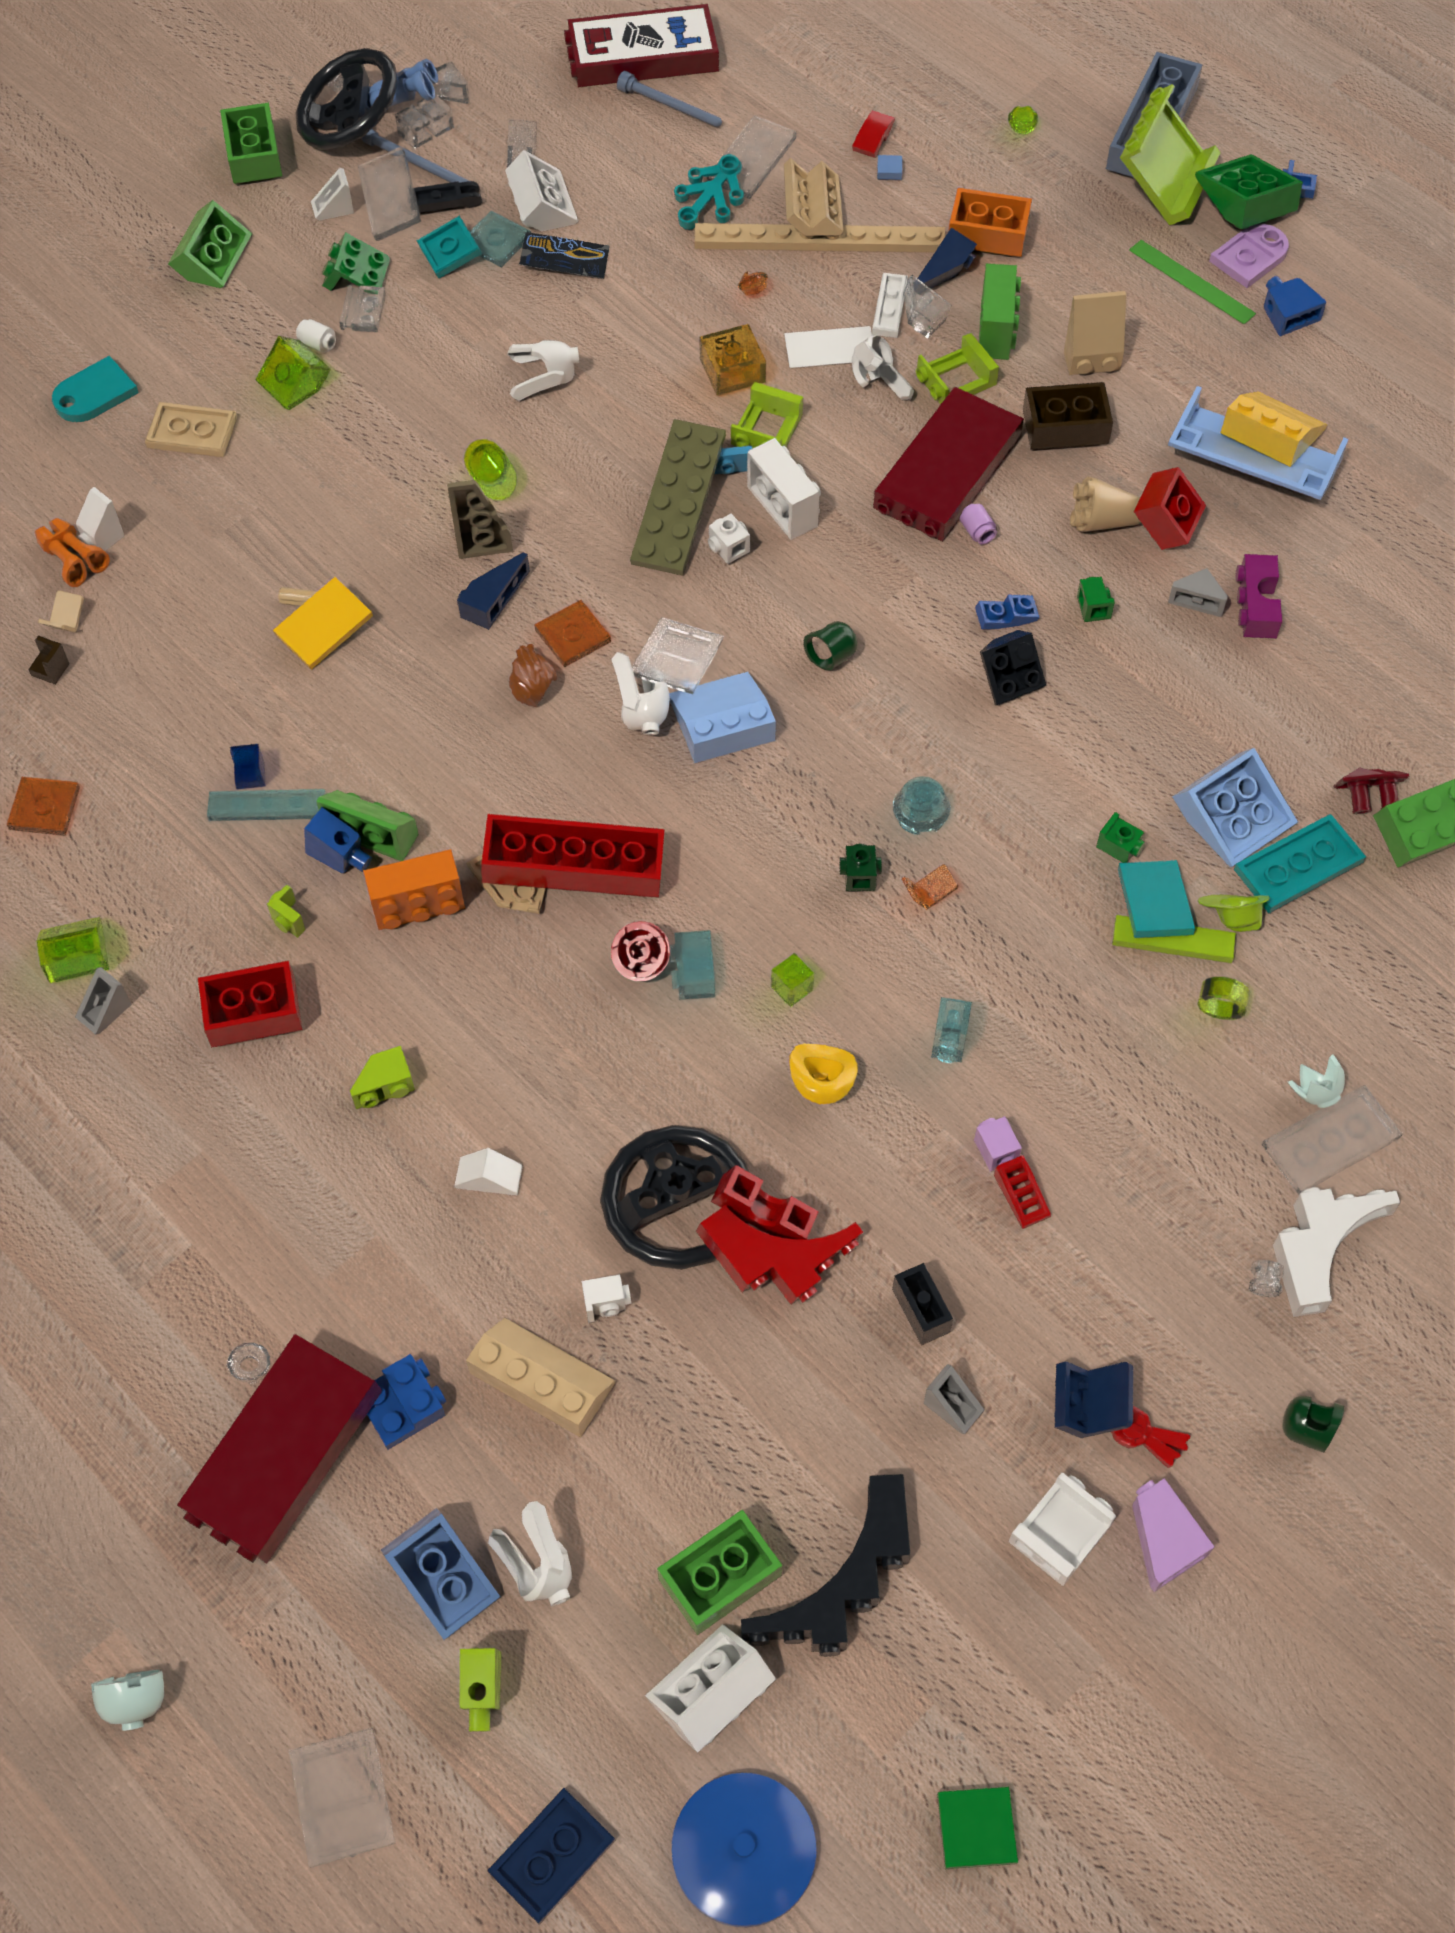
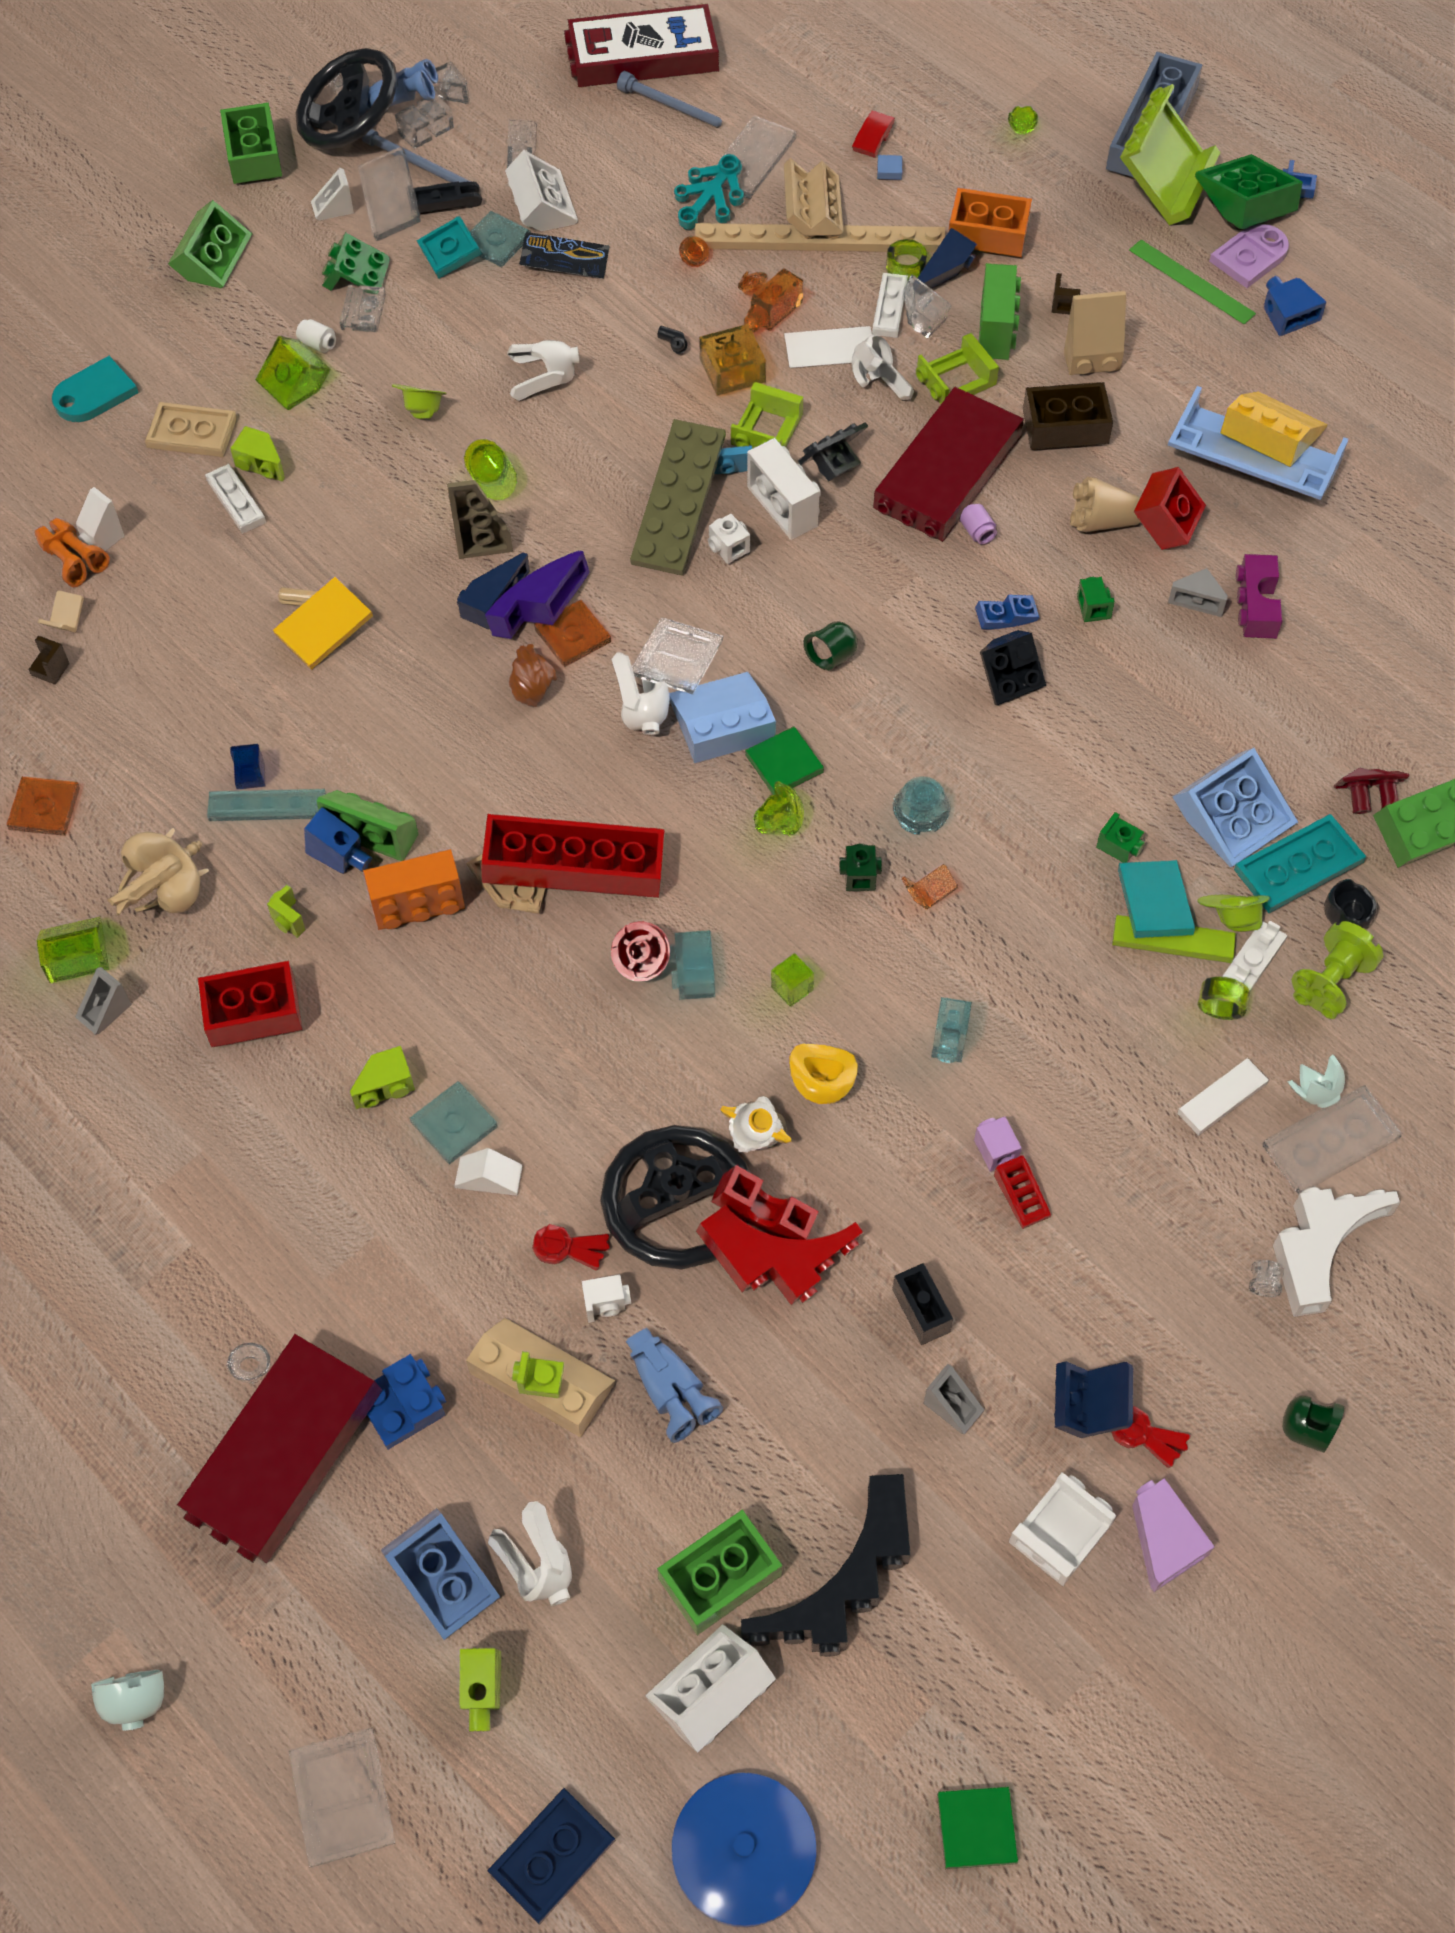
none -> tan hair [107,828,209,915]
none -> white tile [205,464,266,534]
none -> lime slope [230,426,285,482]
none -> lime piece [392,384,447,419]
none -> clear light blue tile [410,1081,498,1165]
none -> dark purple slope [485,550,590,639]
none -> lime bracket [512,1351,564,1398]
none -> red piece [532,1224,610,1270]
none -> medium blue piece [626,1328,723,1443]
none -> black arm [657,325,688,354]
none -> clear orange hat [679,236,709,267]
none -> white hair [720,1096,791,1153]
none -> clear orange hinge [744,268,803,335]
none -> green tile [745,726,824,797]
none -> clear neon green hair [753,781,804,836]
none -> black bracket [798,422,869,482]
none -> clear neon green piece [886,239,927,282]
none -> dark brown panel [1051,273,1081,315]
none -> white tile [1177,1058,1269,1136]
none -> white plate [1215,921,1288,1001]
none -> lime piece [1291,921,1384,1019]
none -> black hair [1324,879,1378,928]

